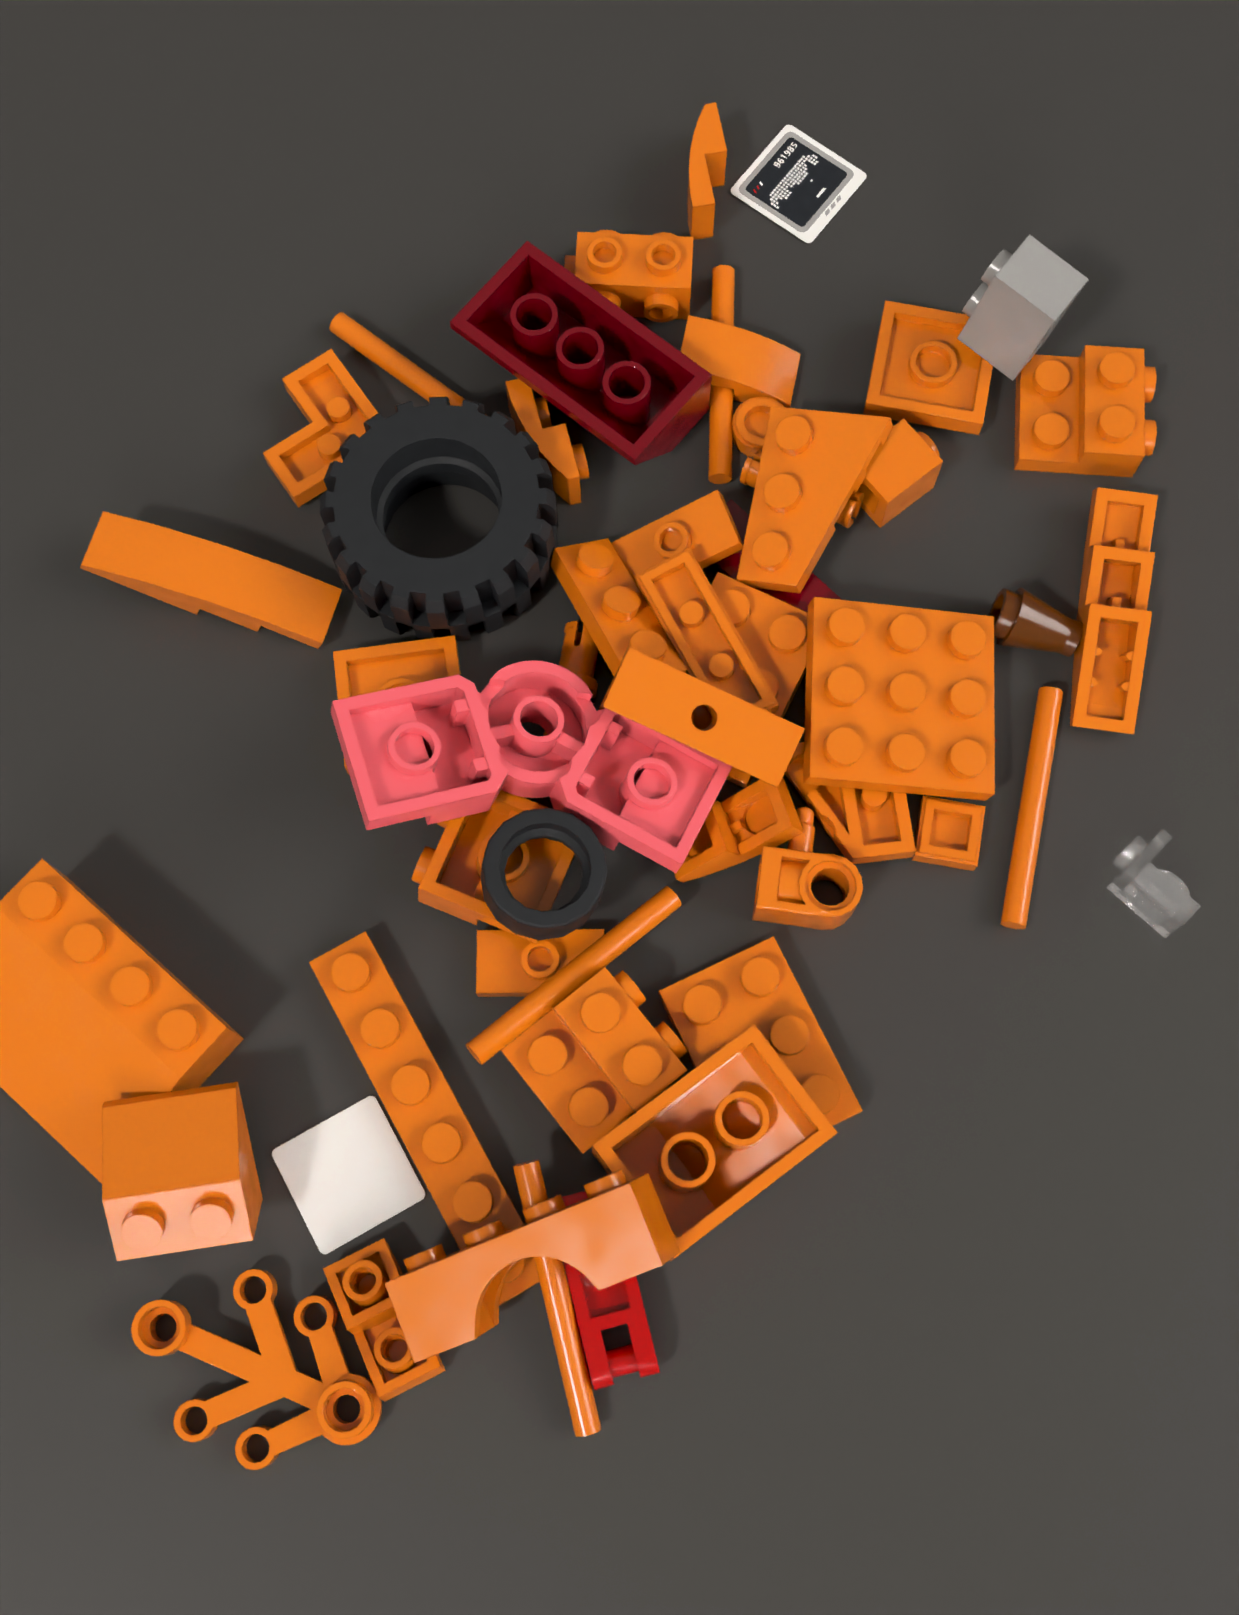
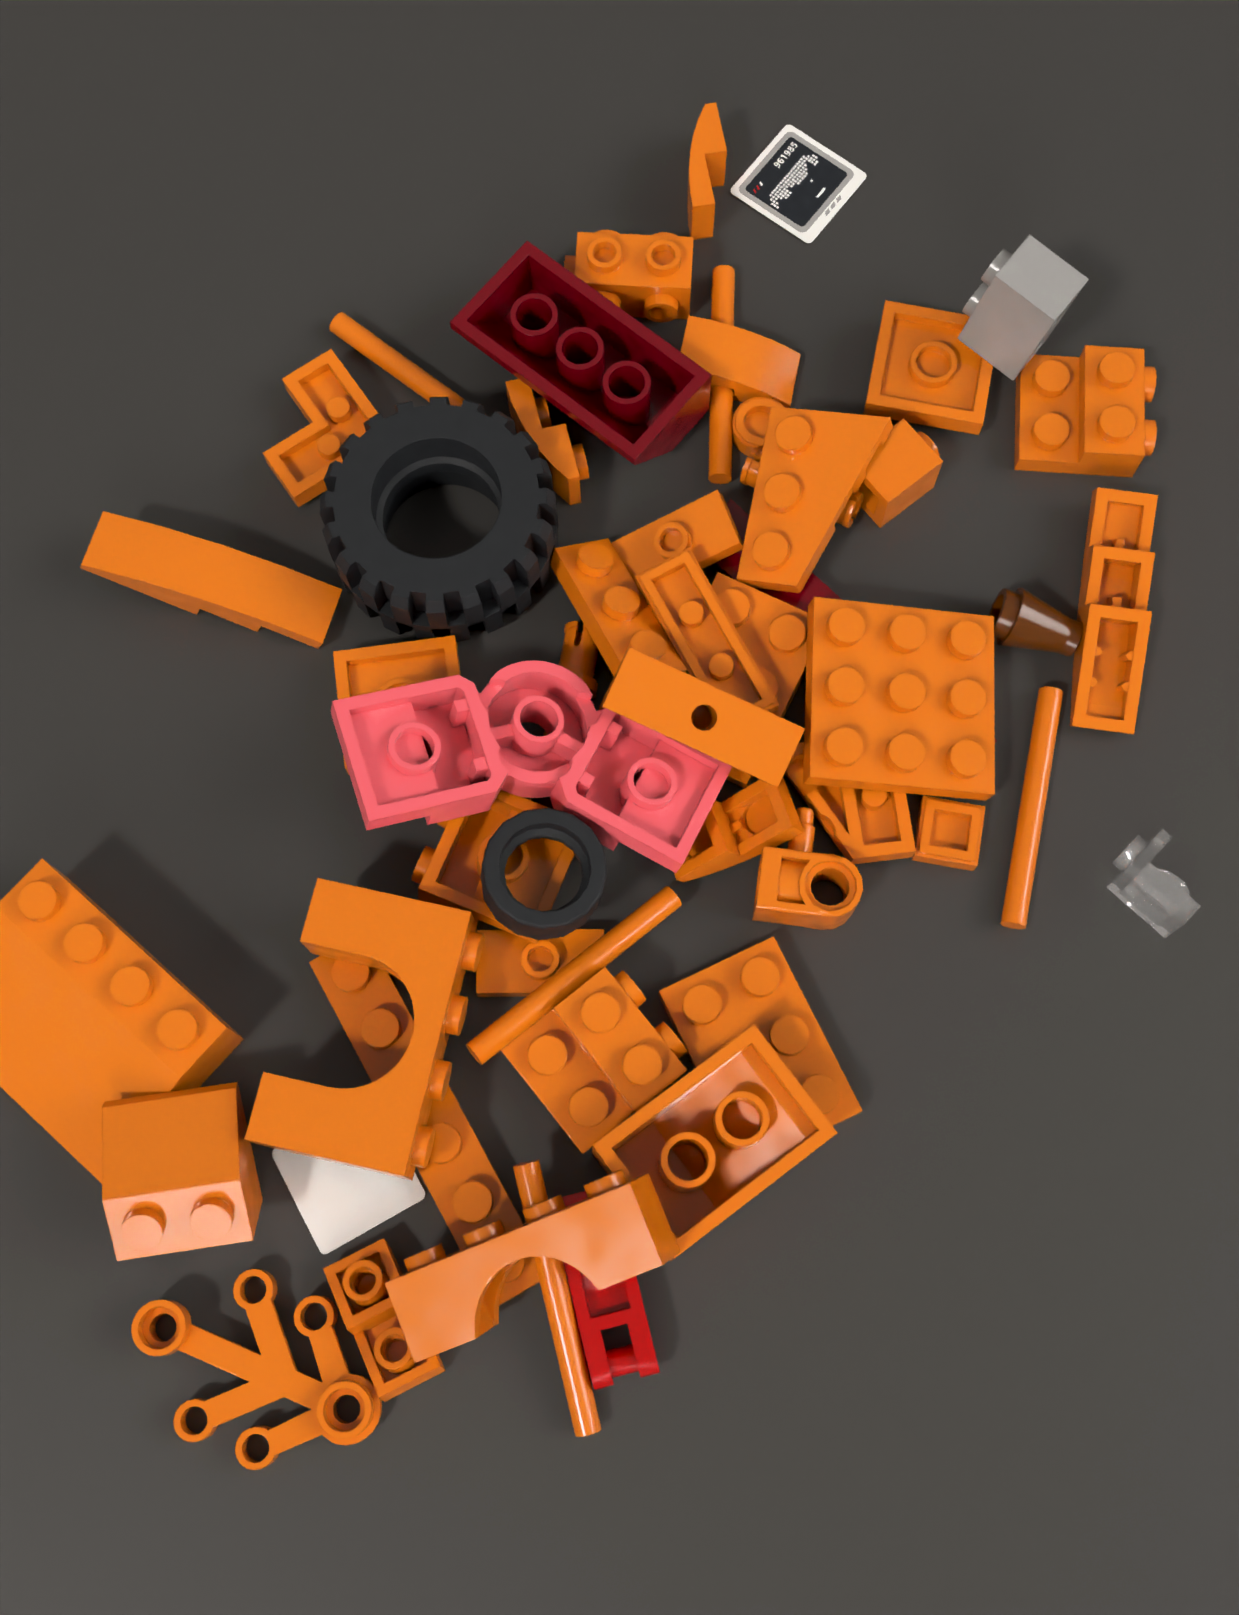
none -> orange arch [244,878,484,1181]

